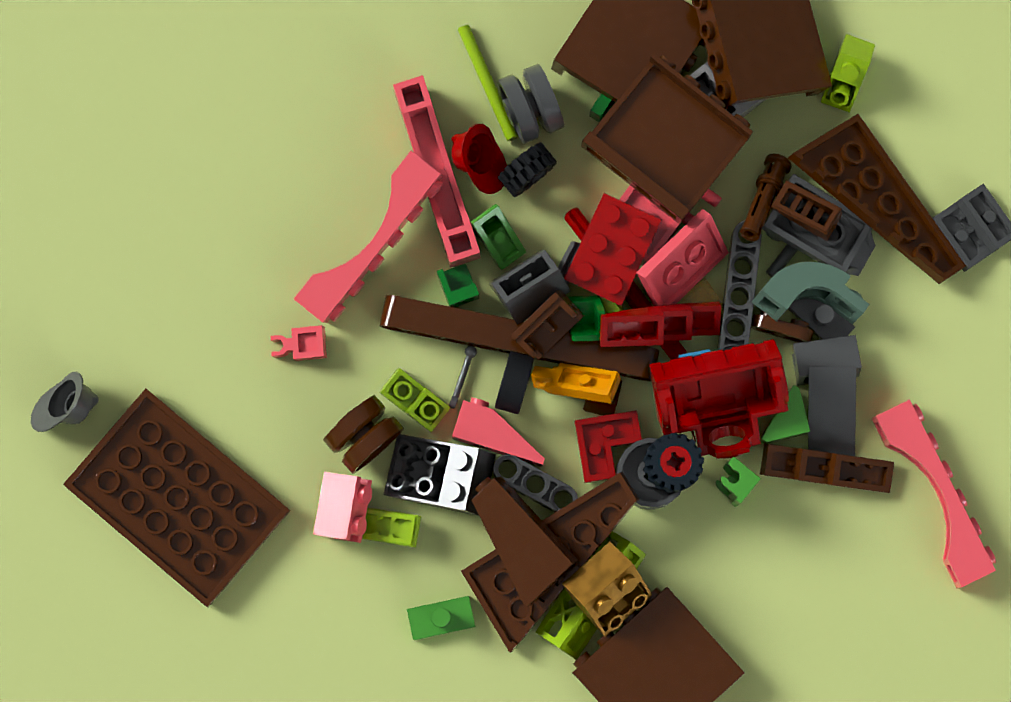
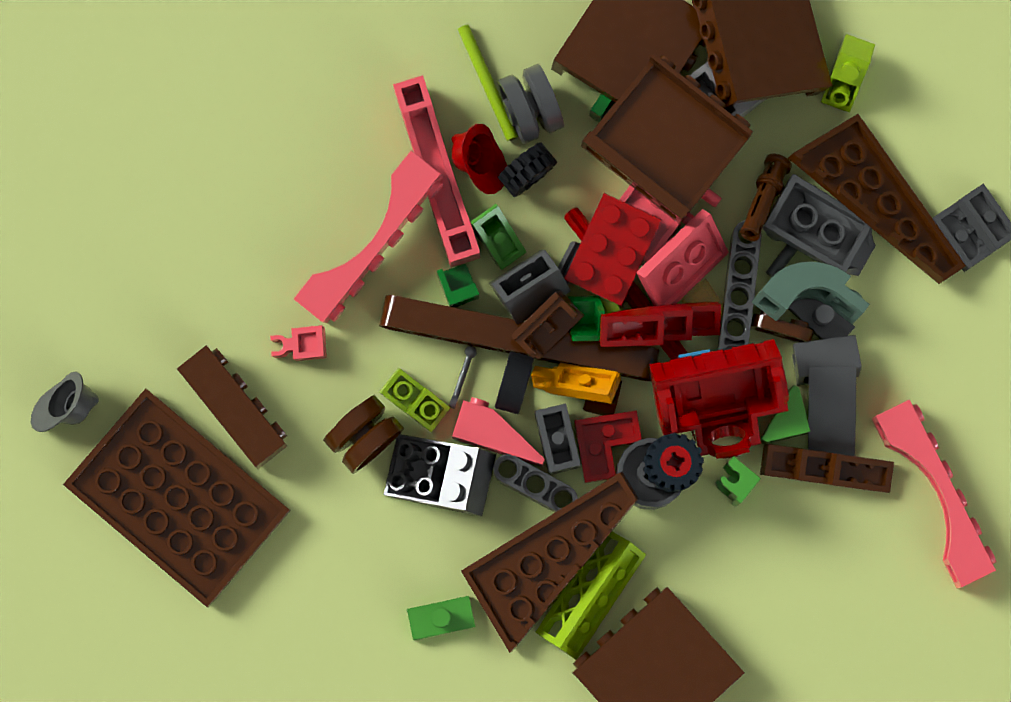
brick [313,472,372,543] -> none
lime plate [362,508,421,548] -> none
reddish brown slope [472,476,579,607] -> none
pearl gold slope [562,542,652,637] -> none
reddish brown slope [771,180,842,241] -> none
none -> reddish brown brick [177,345,287,469]
none -> dark grey brick [534,403,581,475]

